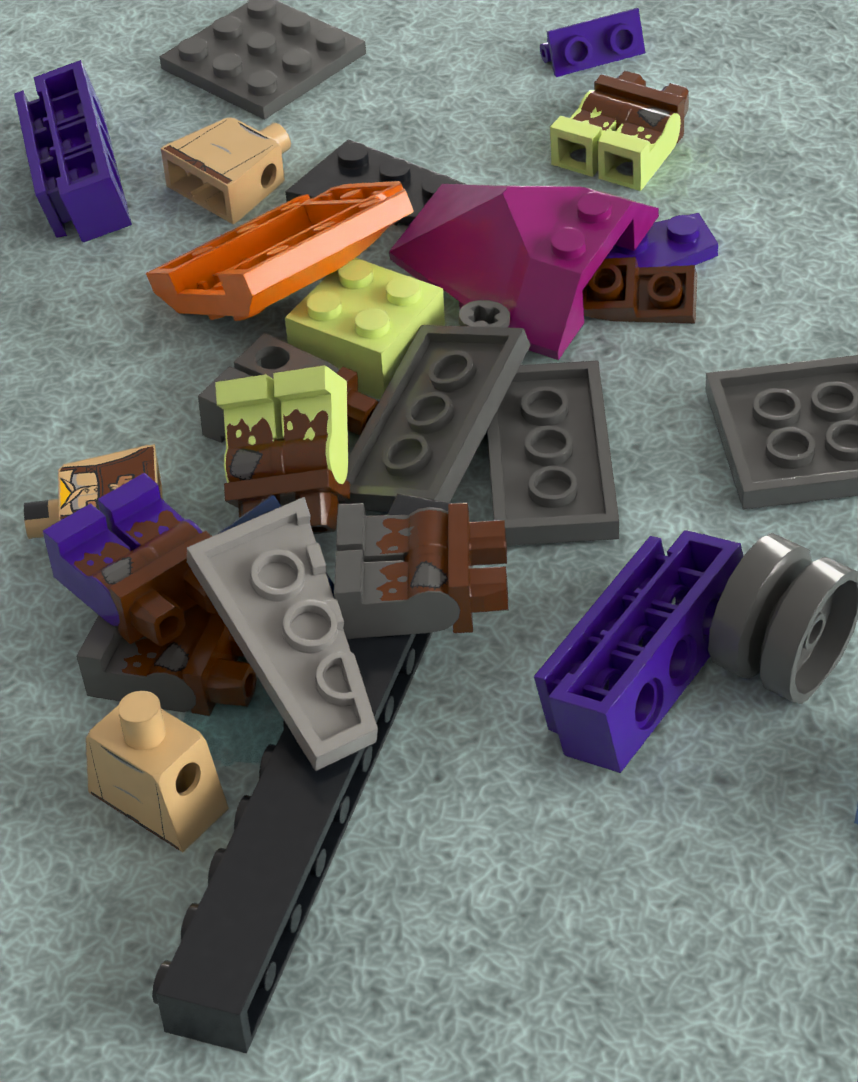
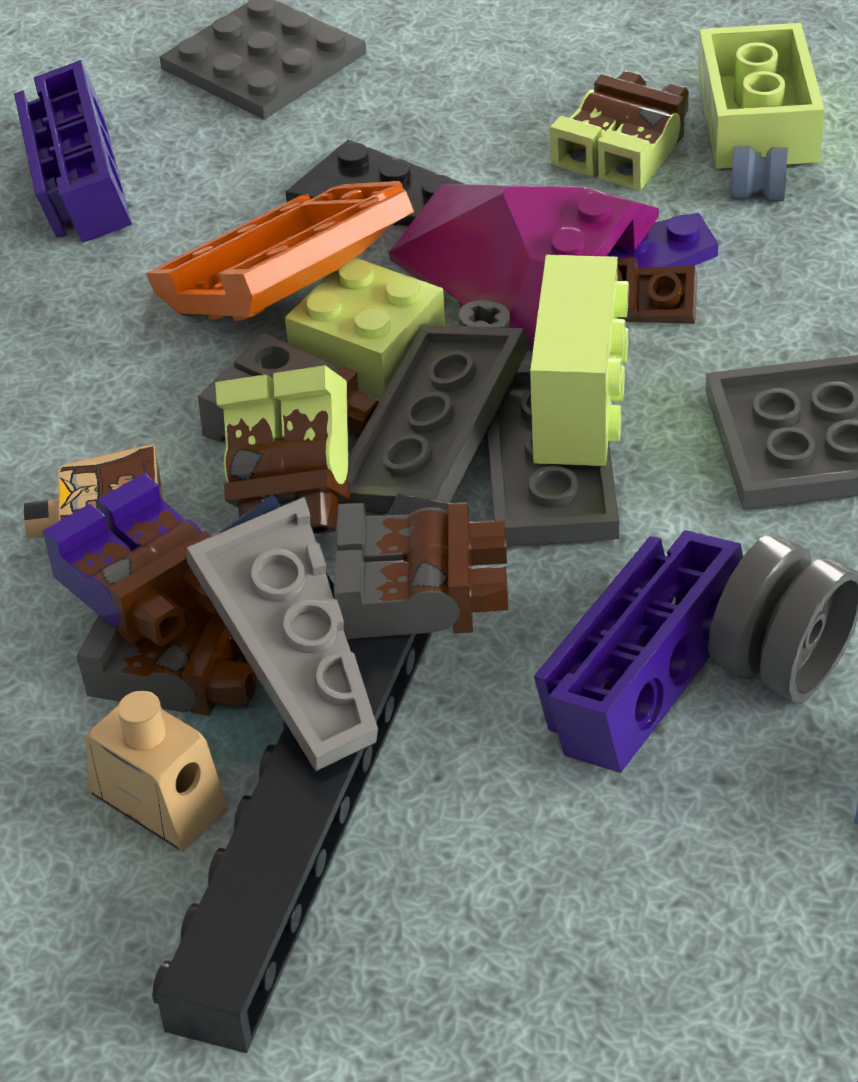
tan torso [161,118,291,224] -> none
dark purple hinge [540,8,646,77] -> none
none -> yellowish green brick [530,255,629,466]
none -> yellowish green brick [698,23,825,169]
none -> sand blue wheel [731,145,788,201]

